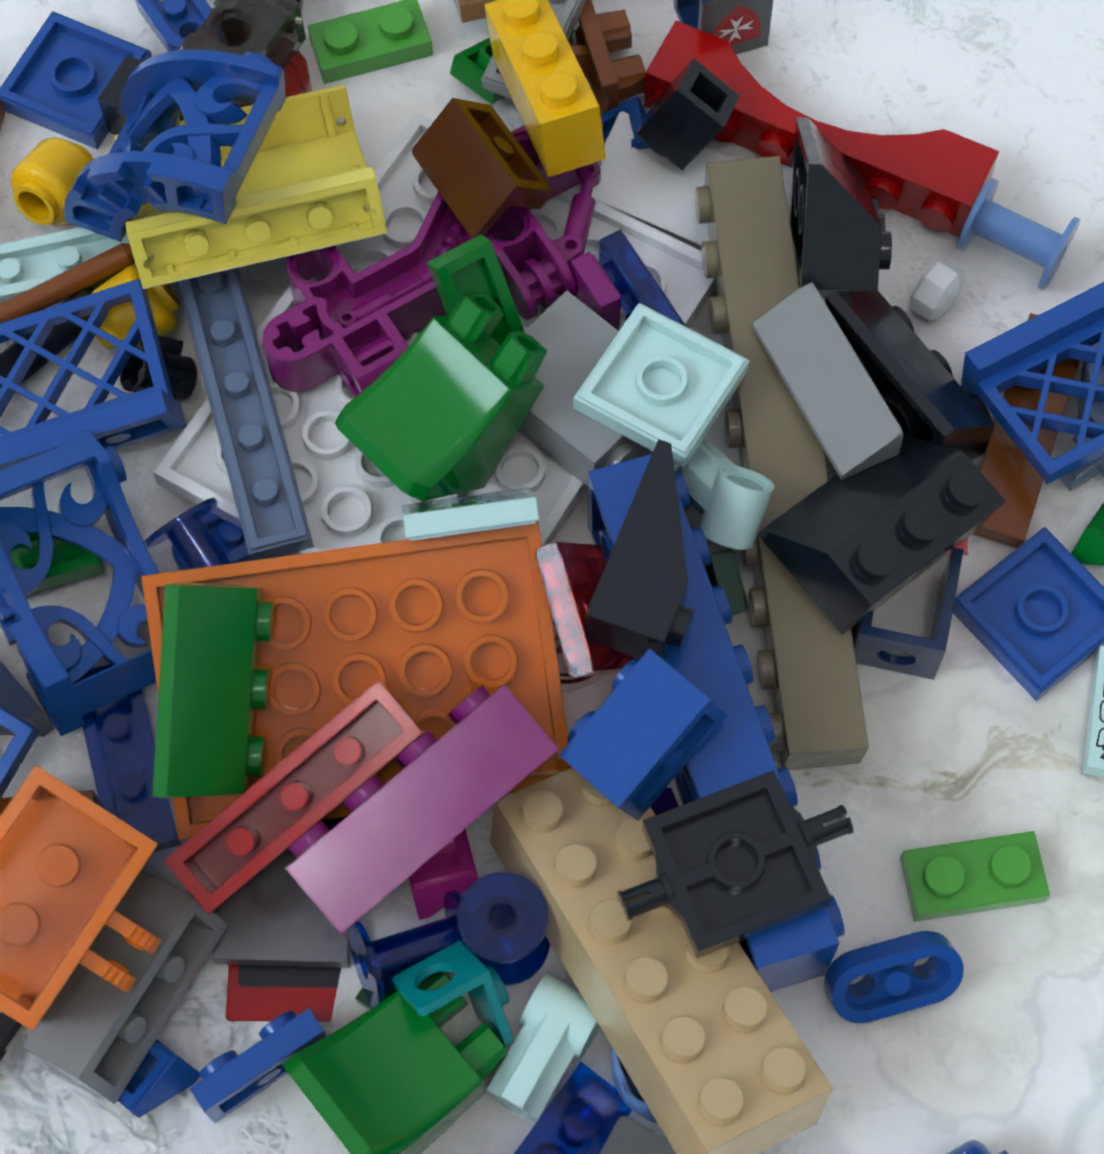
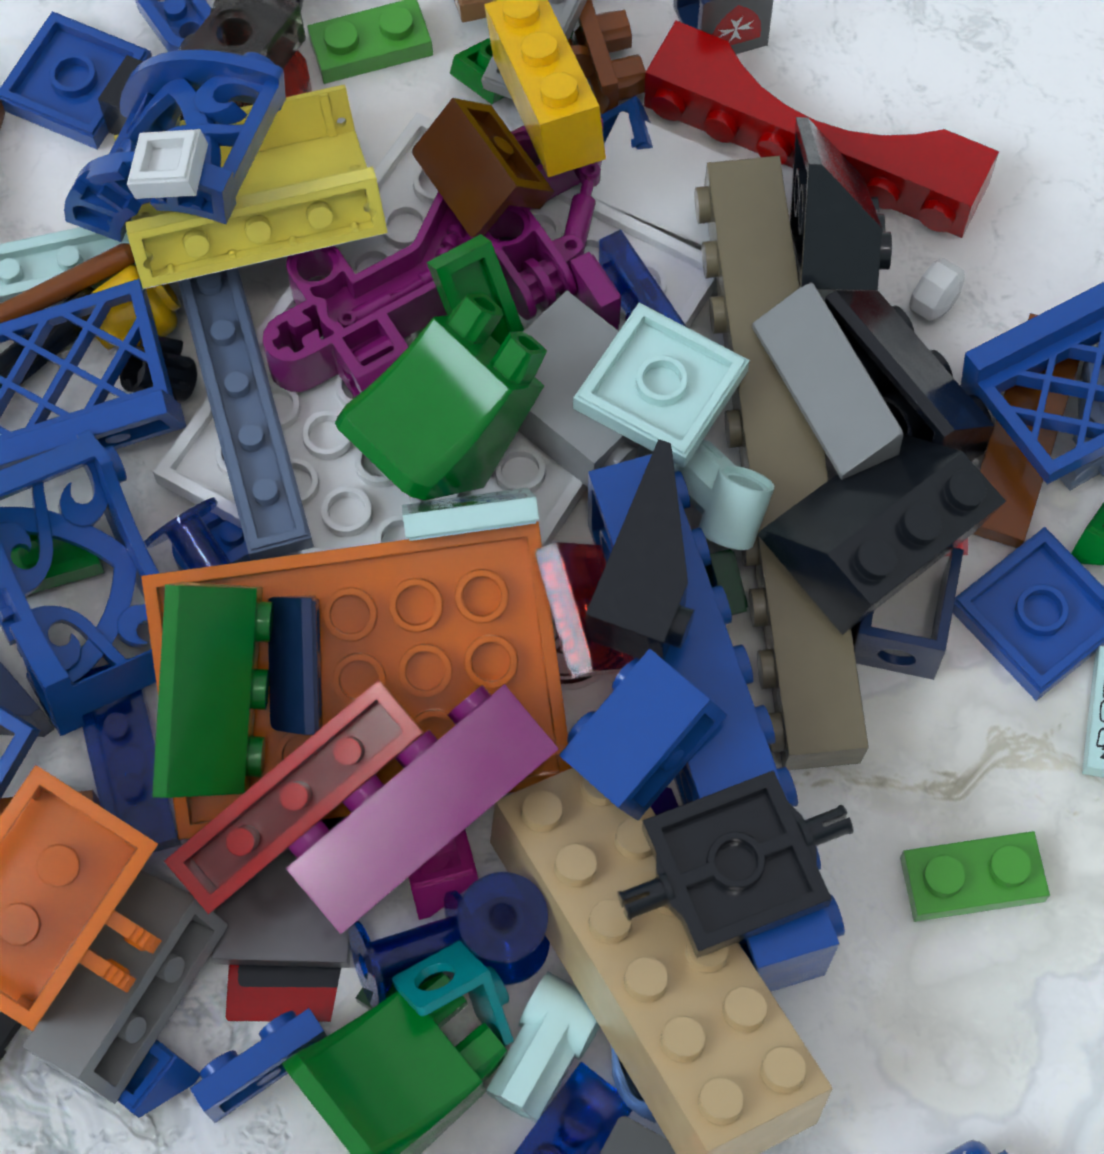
yellow head [11,137,93,227] -> none
black brick [636,58,740,170] -> none
blue plate [824,931,964,1023] -> none
medium blue piece [956,178,1080,291] -> none
none -> white tile [127,129,208,199]
none -> dark blue slope [268,595,323,735]

